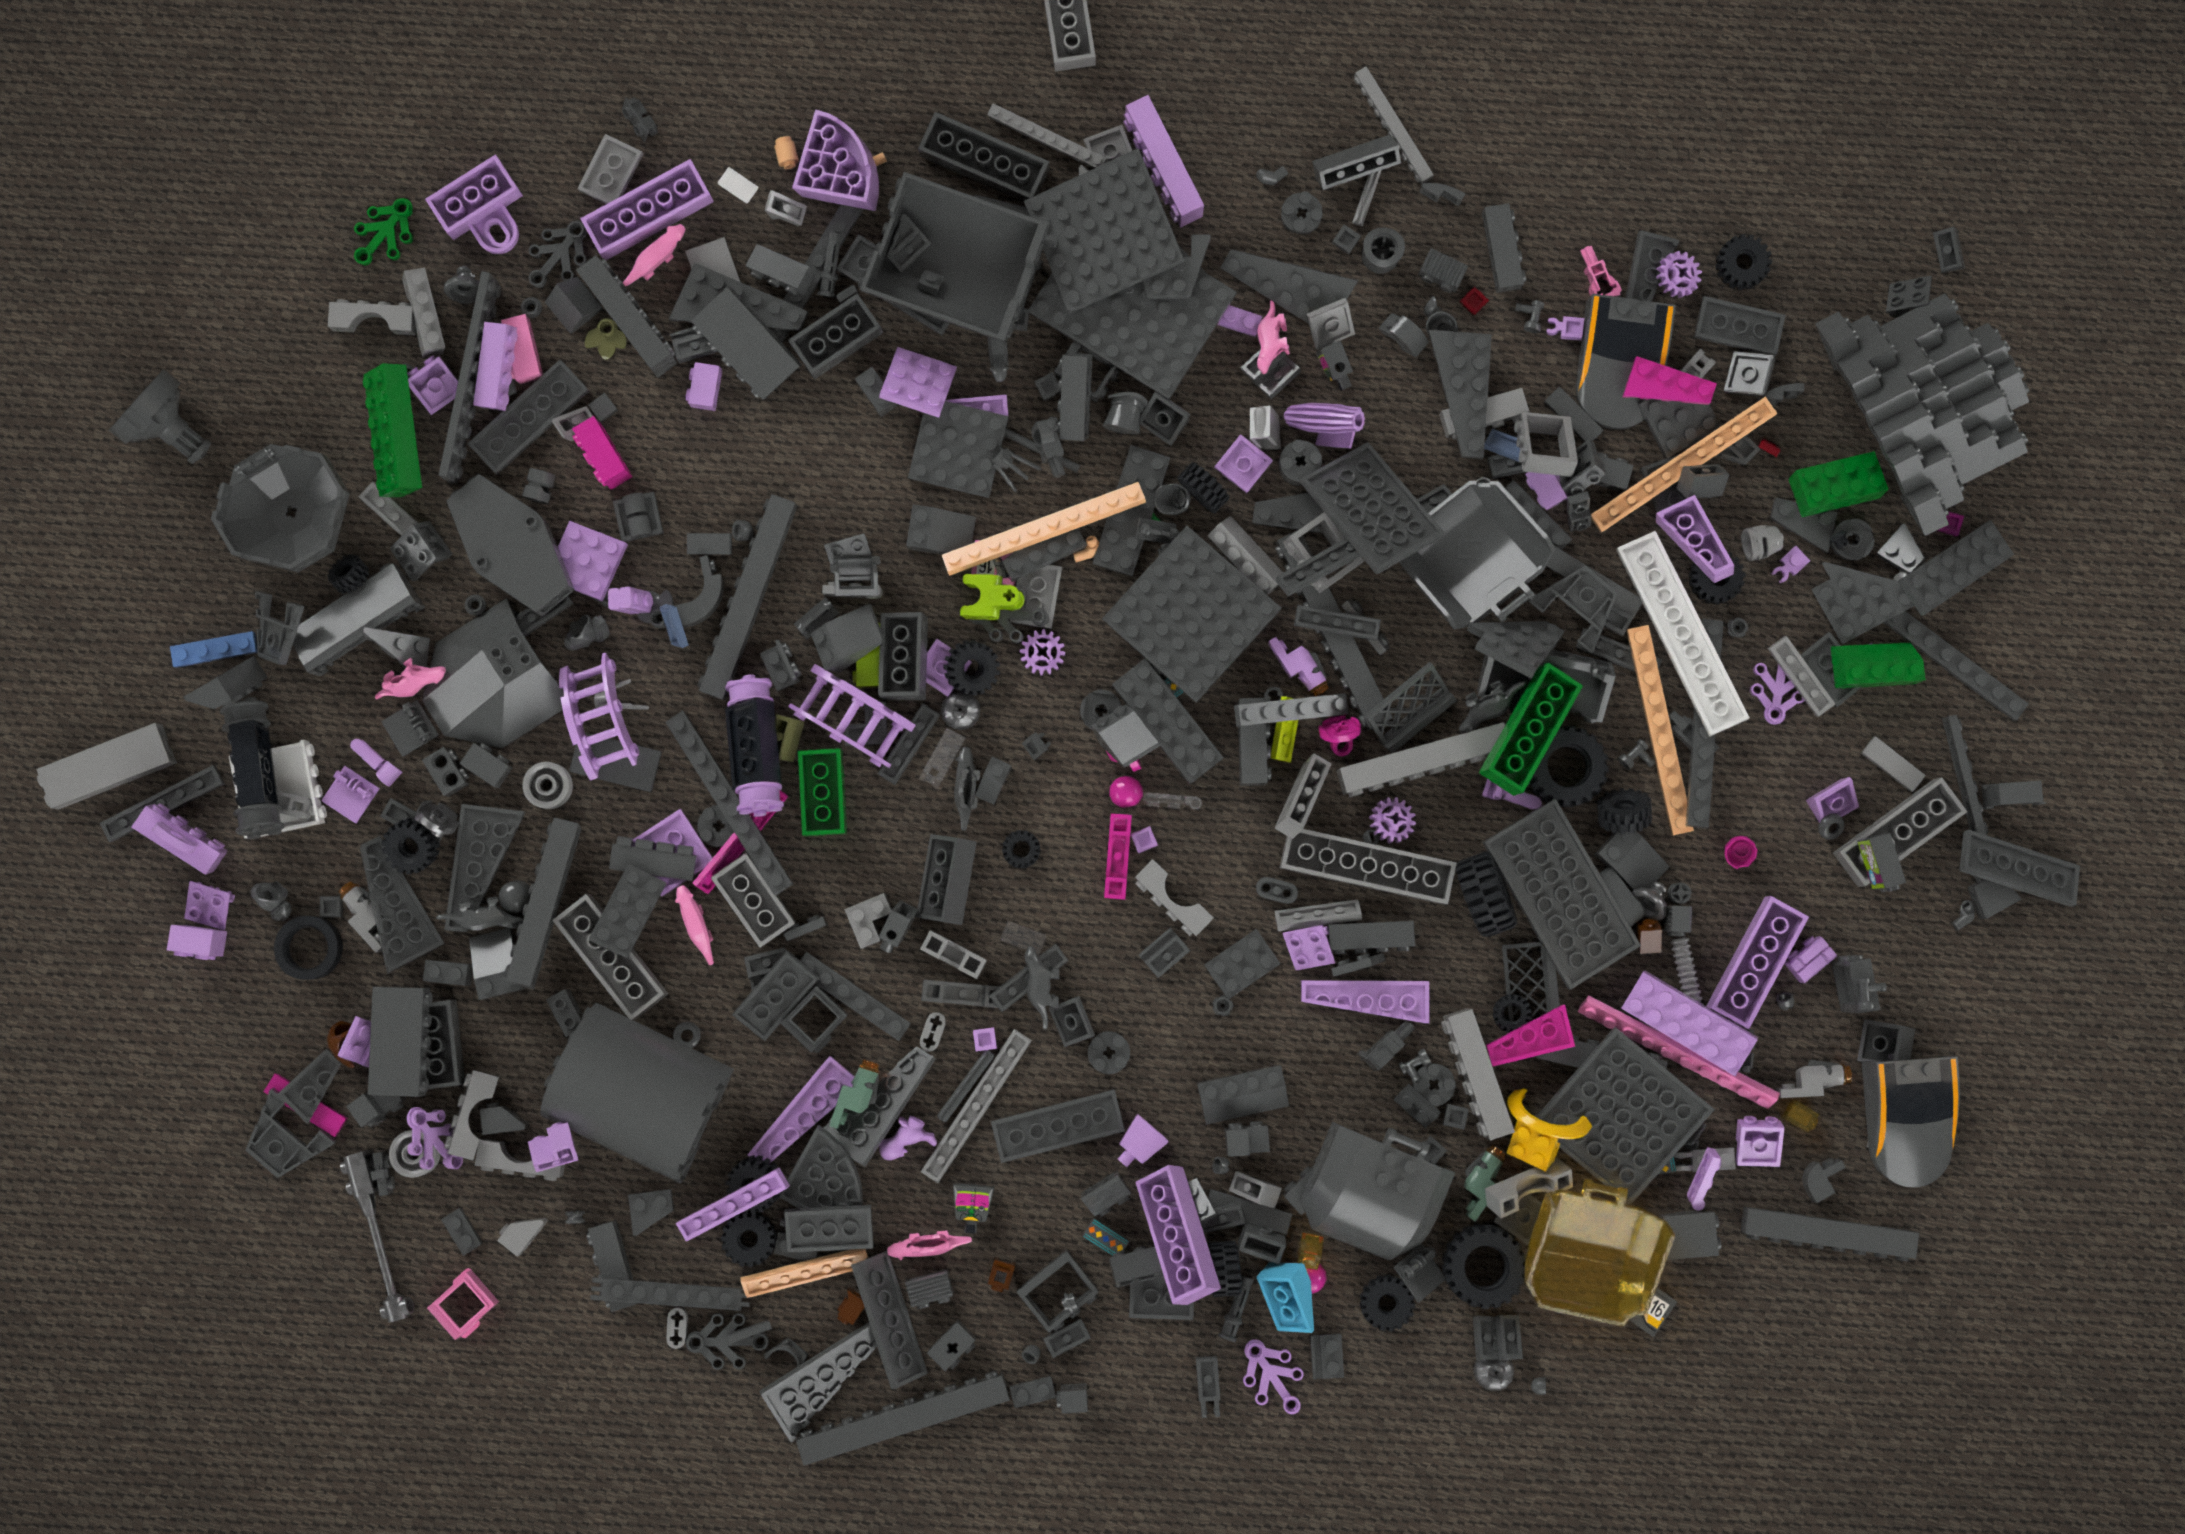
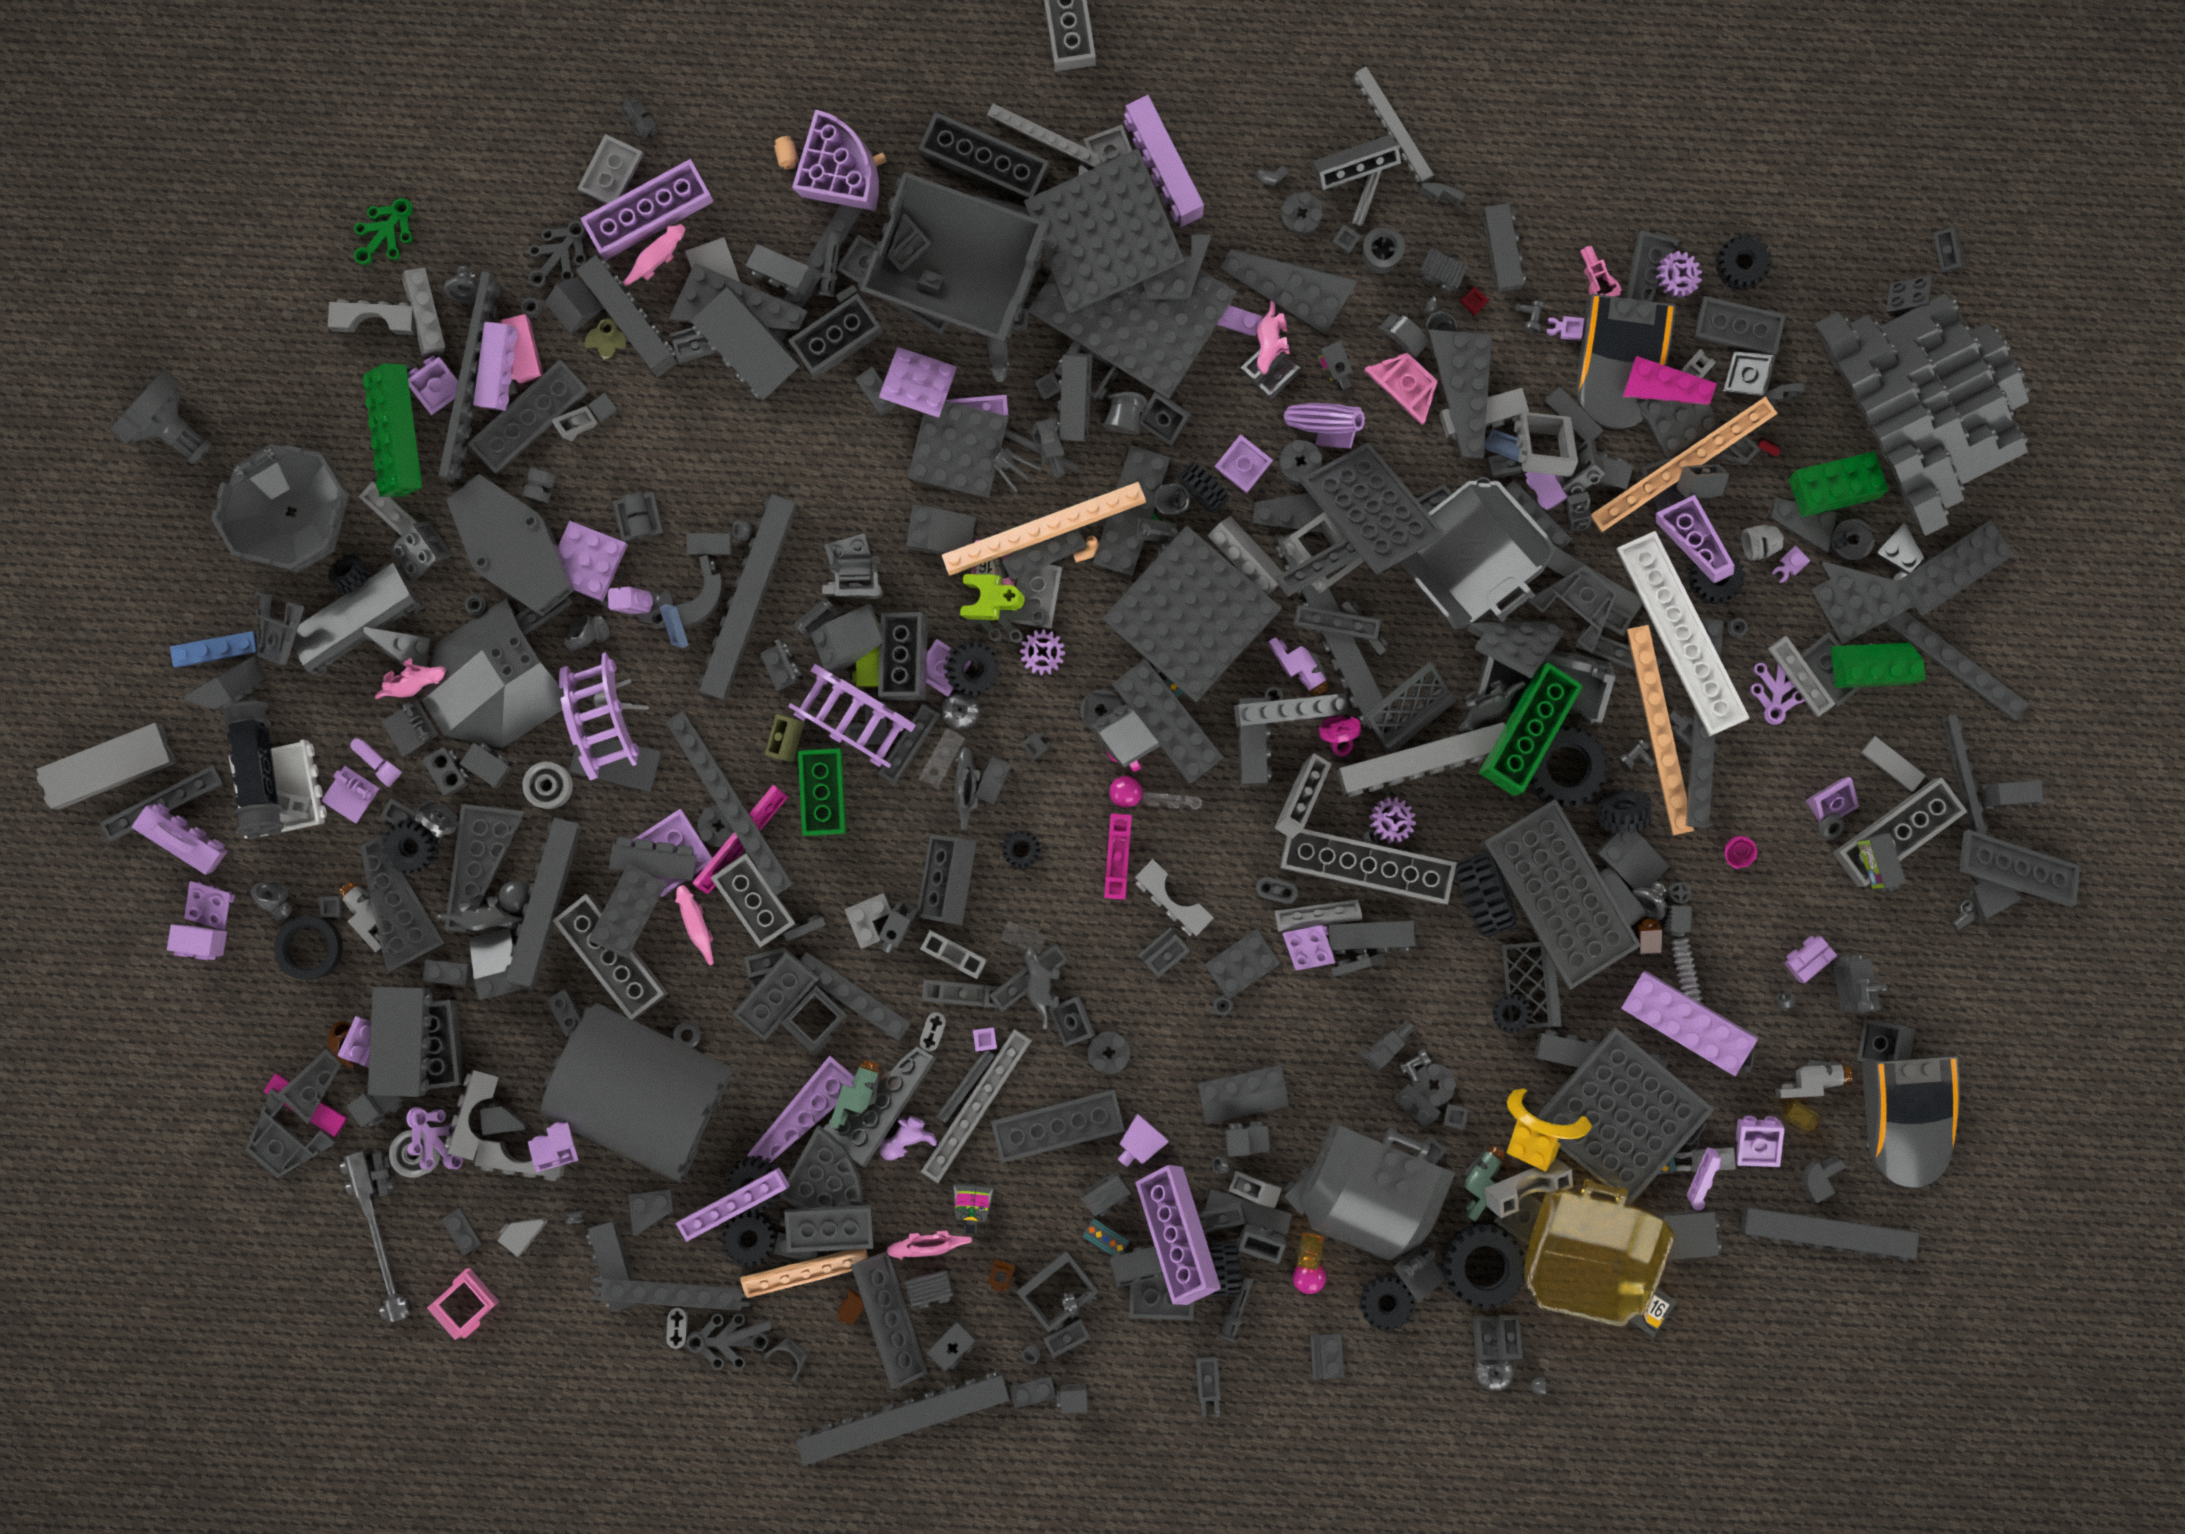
lavender brick [425,154,523,254] -> none
dark pink brick [572,416,633,490] -> none
lavender brick [686,362,722,411] -> none
white sticker [718,167,758,203] -> none
black brick [725,675,784,817] -> none
dark grey wing [759,1322,877,1443] -> none
light grey slope [765,190,807,226] -> none
lavender tile [1130,826,1158,854] -> none
plate [1188,1178,1217,1224] -> none
lavender plant [1243,1339,1304,1414] -> none
light grey torso [1250,405,1281,451] -> none
medium azure slope [1257,1262,1314,1333] -> none
neon yellow plate [1271,696,1298,763] -> none
lavender wing [1301,980,1429,1023] -> none
light grey tile [1307,298,1355,350] -> none
light grey brick [1441,1008,1515,1141] -> none
lavender piece [1482,779,1542,809] -> none
dark pink wing [1486,1004,1575,1067] -> none
bright pink plate [1578,995,1780,1109] -> none
lavender brick [1706,896,1809,1029] -> none
magenta tile [1936,511,1964,537] -> none
none -> bright pink wing [1364,353,1438,425]

